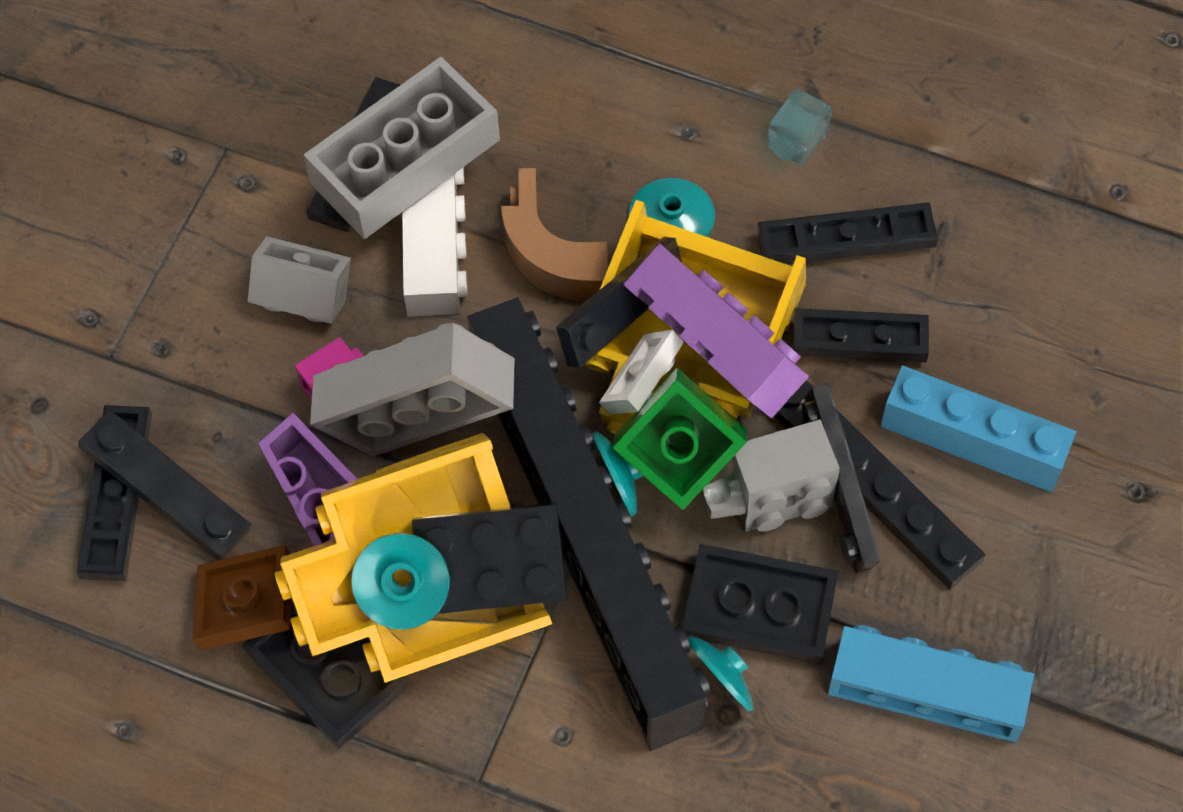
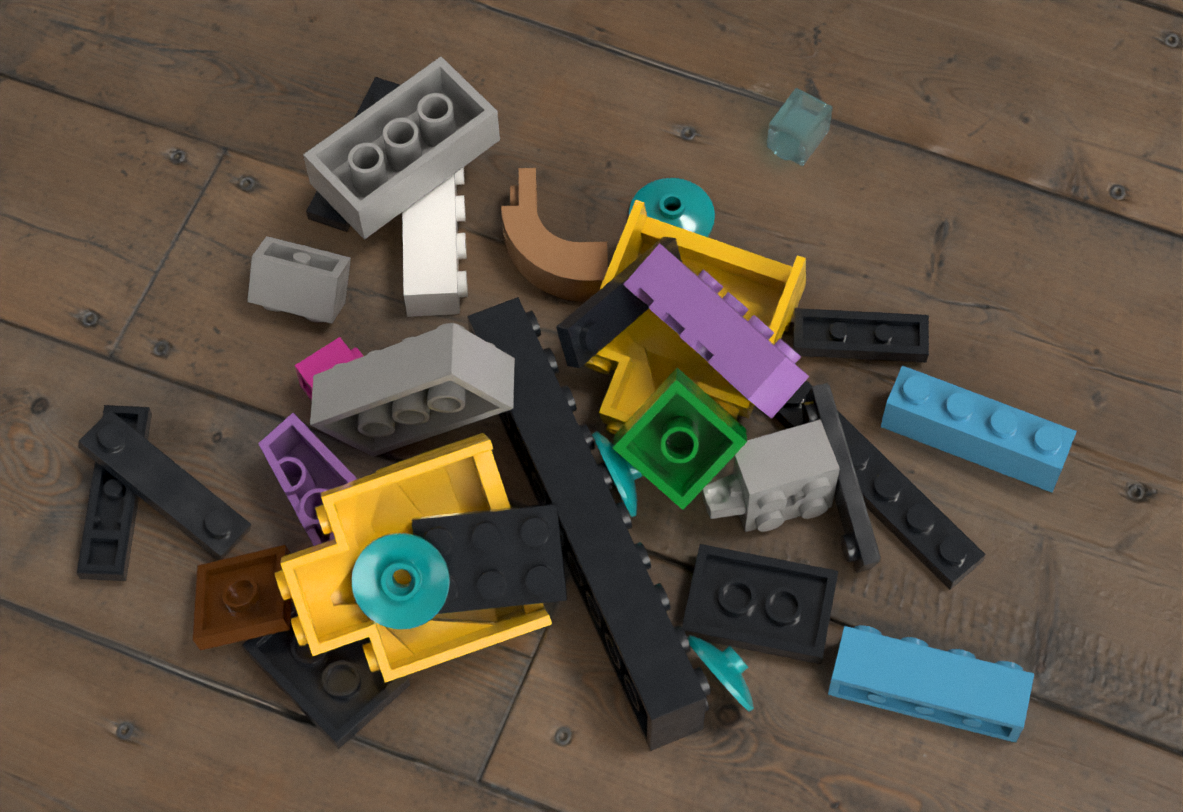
white plate [599,330,684,415] -> none
black plate [757,202,938,265] -> none

